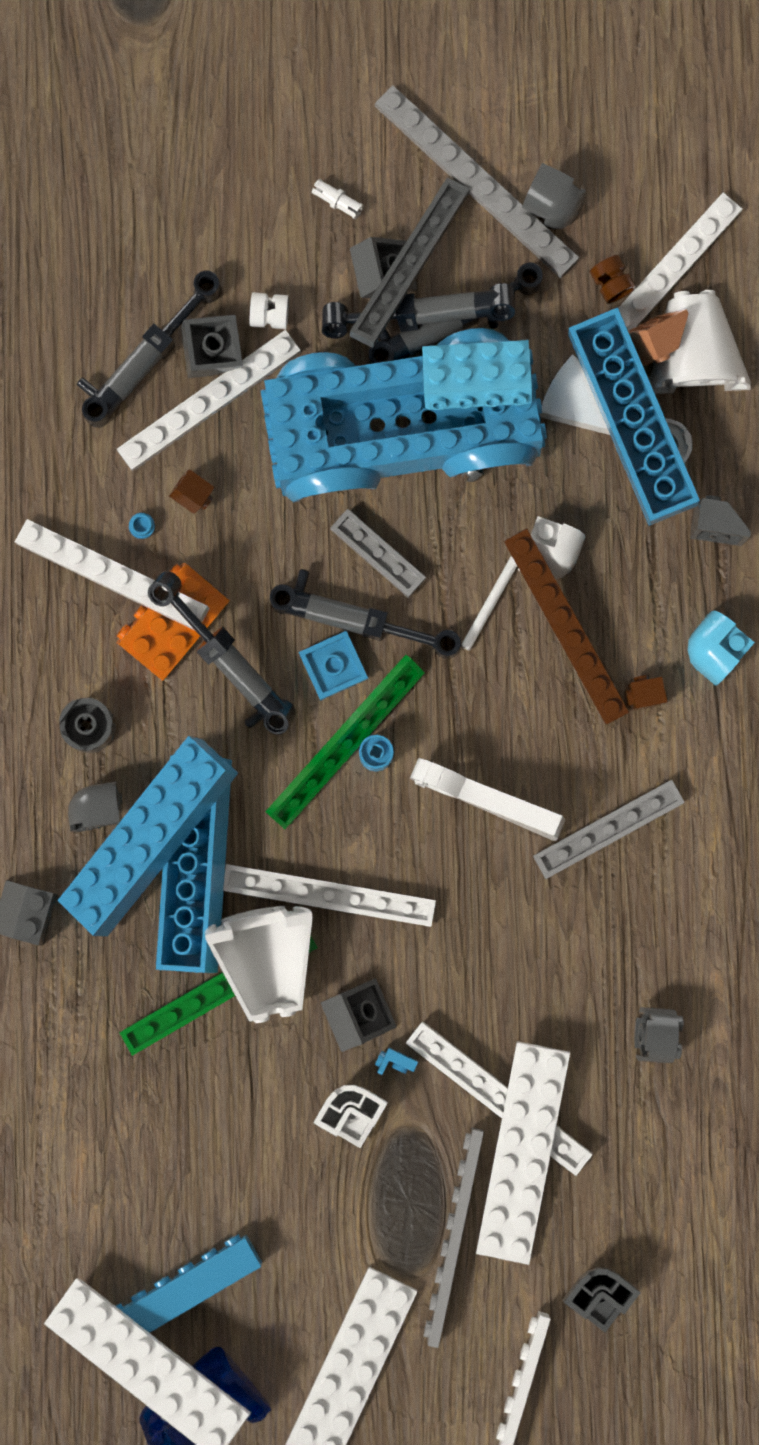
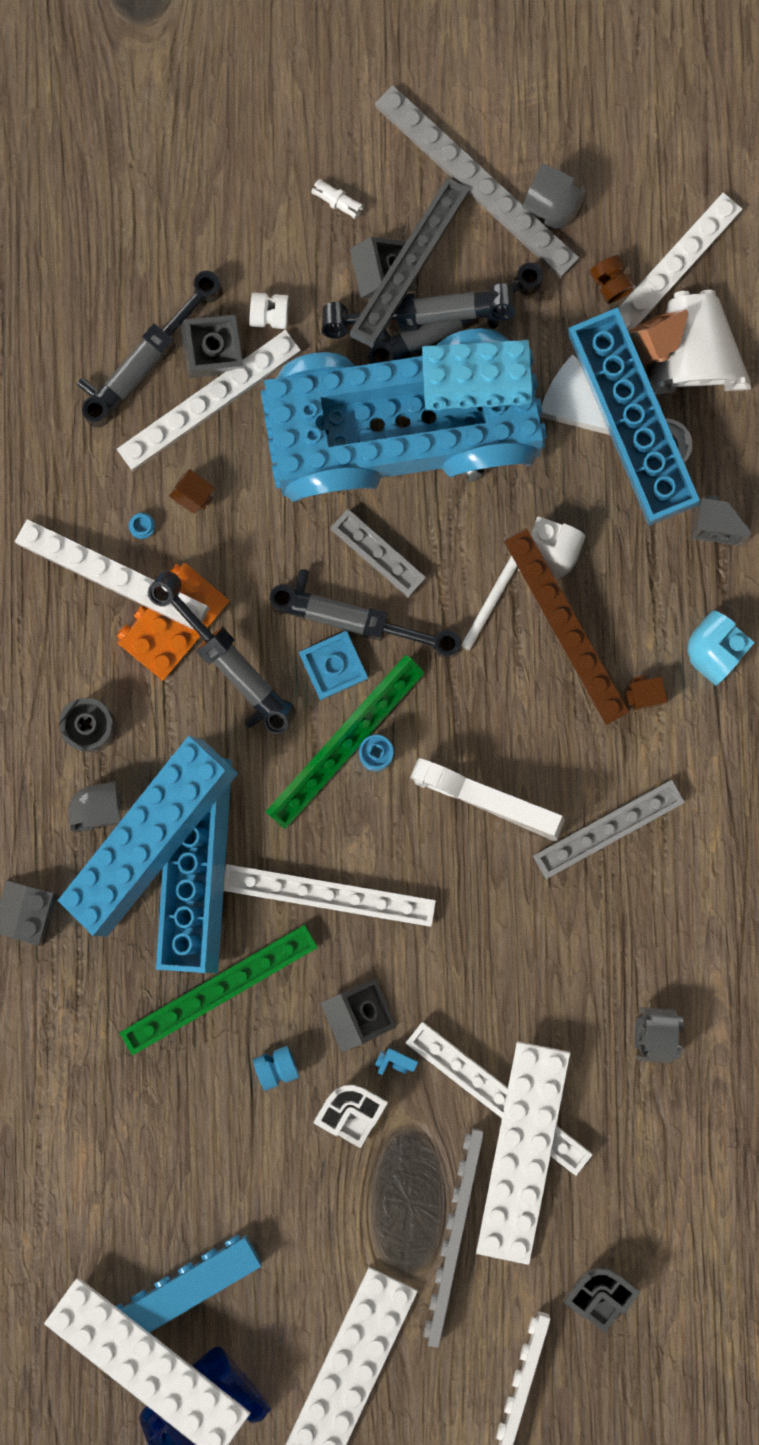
white cone [205,906,312,1023] -> none
none -> dark azure wheel [252,1045,300,1092]

